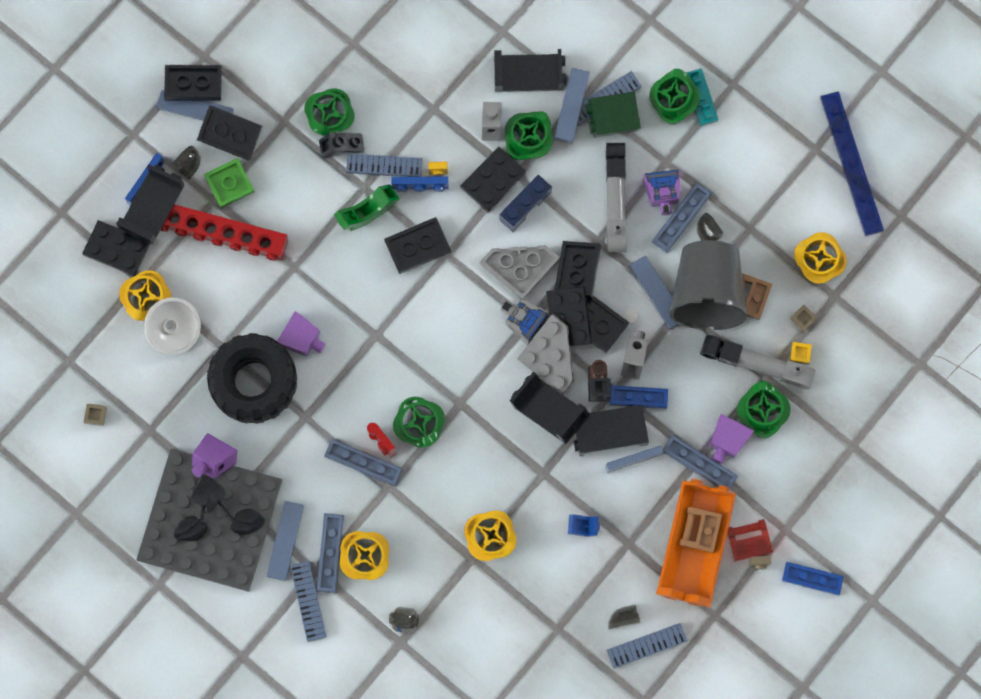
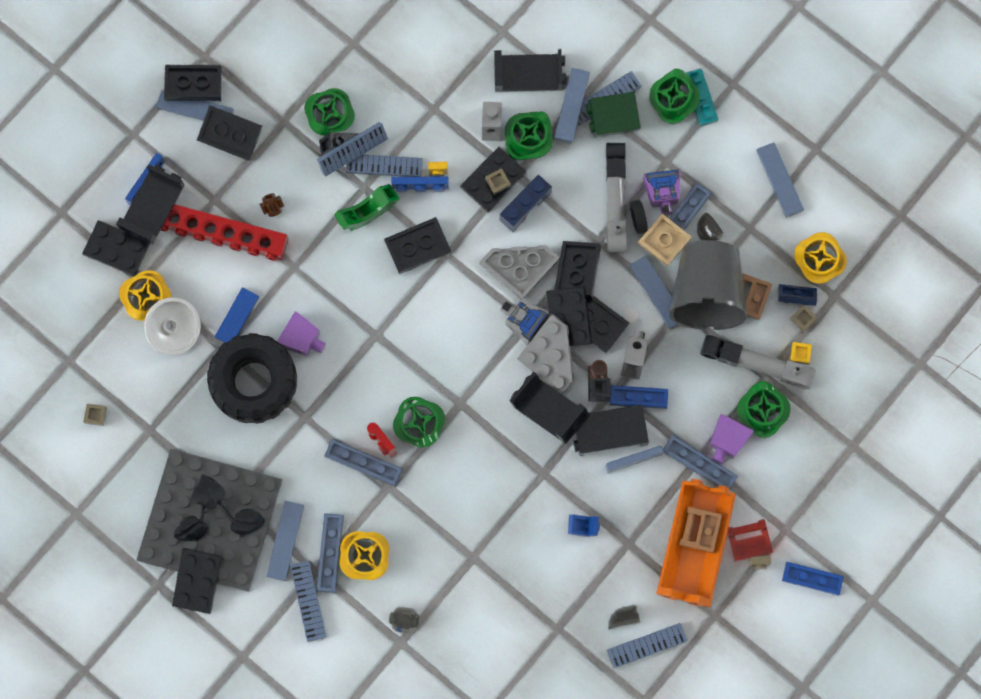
clear smoke brick [172,146,201,180] -> none
medium lavender torso [192,433,238,478] -> none
bright green plate [204,158,255,209] -> none
yellow piece [464,510,517,561] -> none
clear blue tile [820,91,884,237] -> none
none -> black plate [172,548,222,614]
none -> blue tile [214,287,259,343]
none -> reddish brown gear [259,193,284,217]
none -> sand blue tile [316,122,388,177]
none -> dark tan plate [485,168,511,195]
none -> black tyre [630,200,648,234]
none -> tan plate [638,214,692,267]
none -> sand blue tile [756,142,804,218]
none -> dark blue plate [778,284,817,306]

